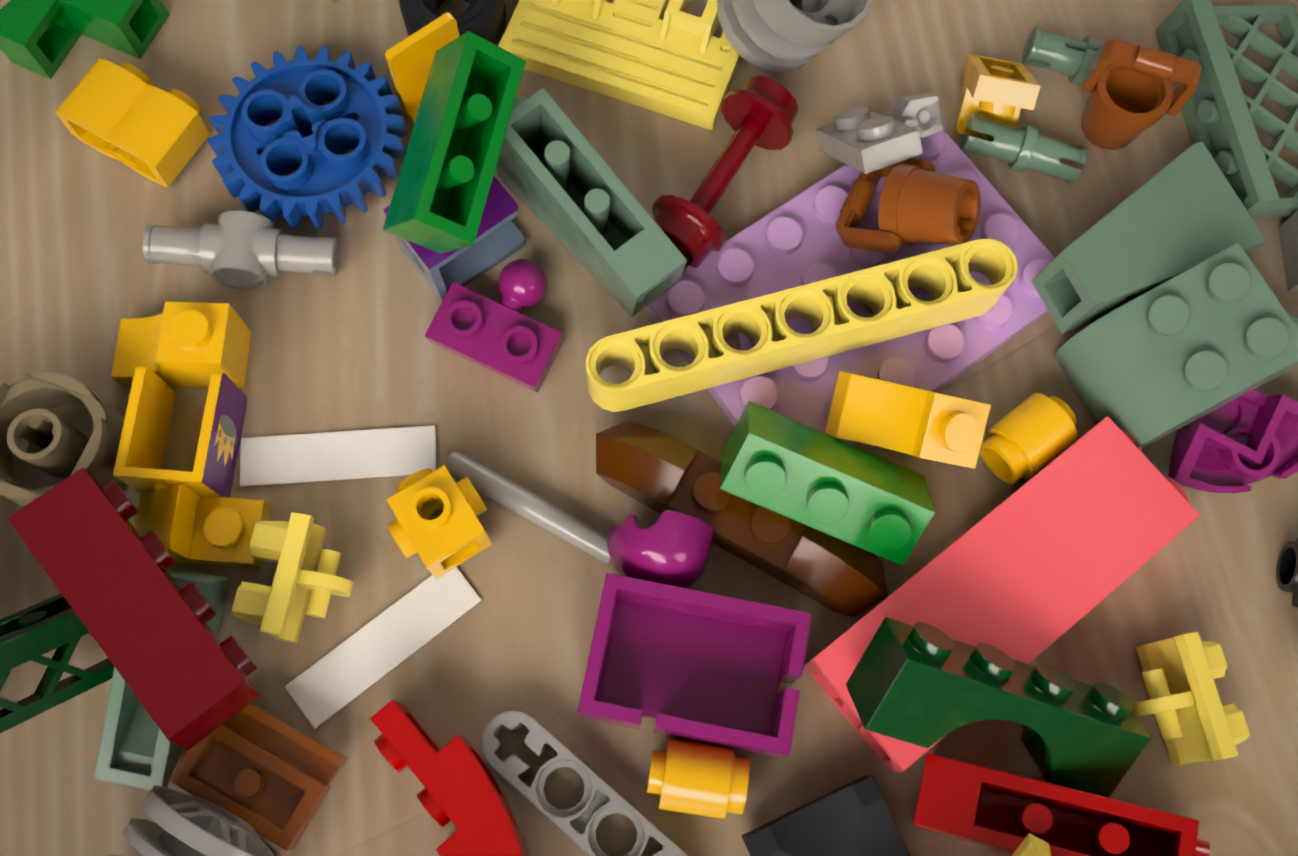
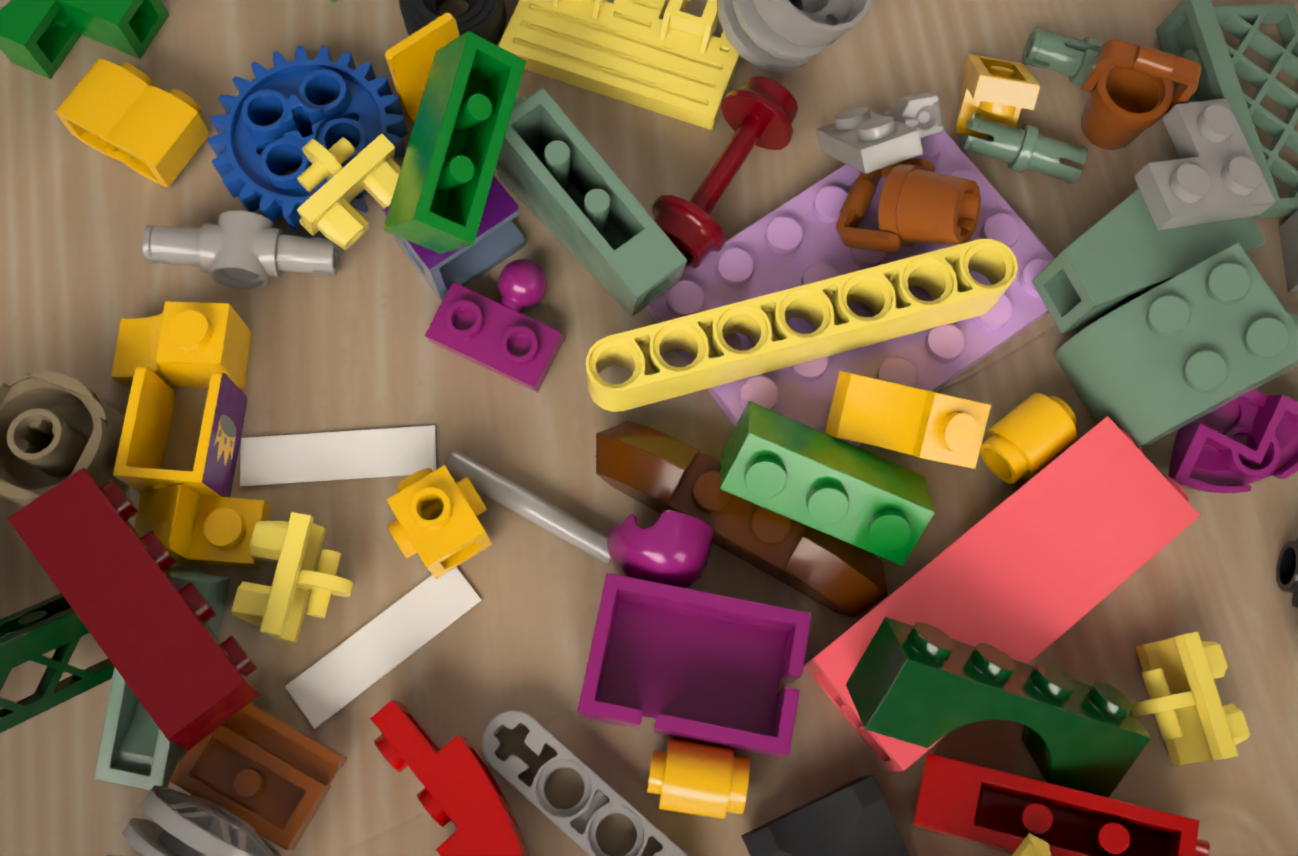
none -> light yellow hips [297,133,401,250]
none -> light grey plate [1134,98,1276,230]

